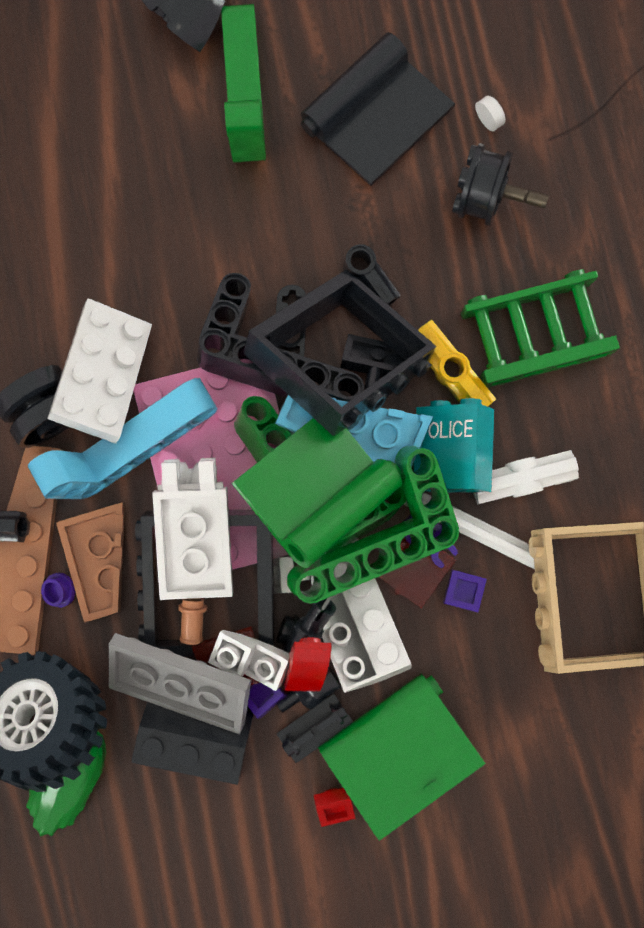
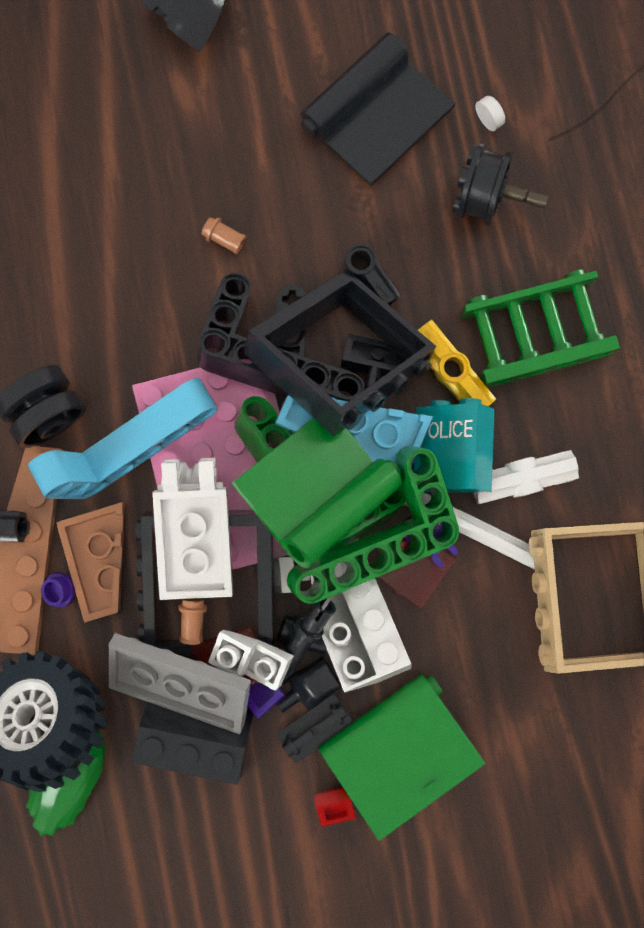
white plate [47,298,152,444] -> none
green beam [221,4,266,163] -> none
red slope [284,637,332,691] -> none
dark purple plate [443,570,487,613] -> none
none -> nougat pin [201,217,247,254]

